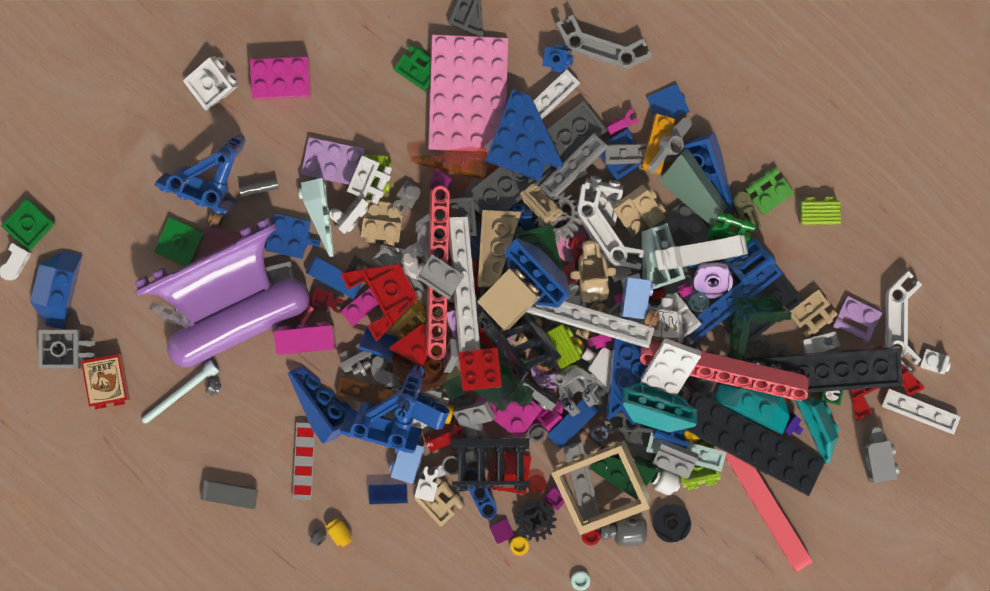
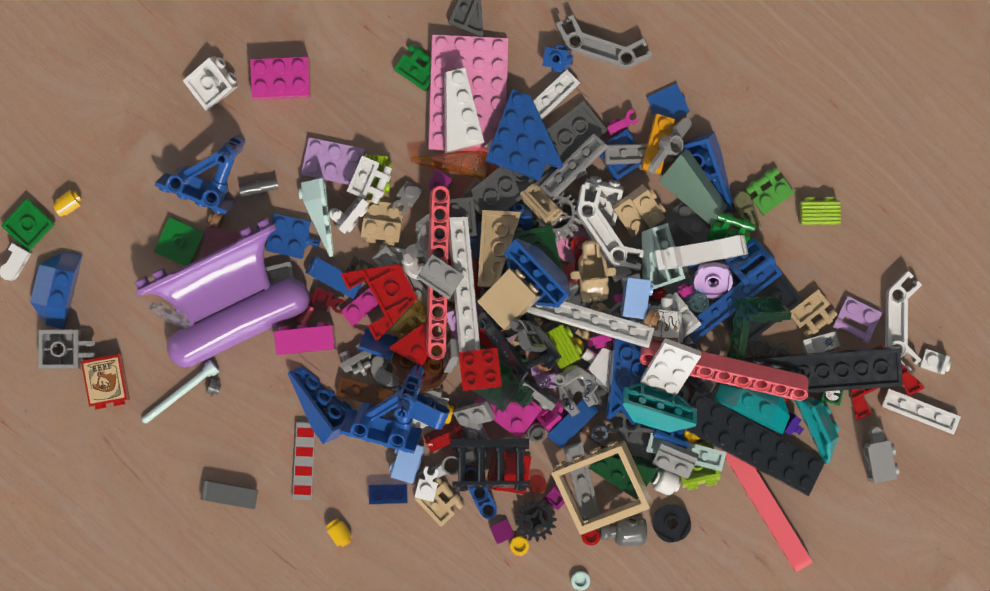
dark grey plate [310,529,327,546] -> none
clear green plate [442,375,468,401] -> none
none -> yellow brick [52,190,82,217]
none -> white wedge [444,67,484,154]
none -> dark grey plate [510,319,547,352]

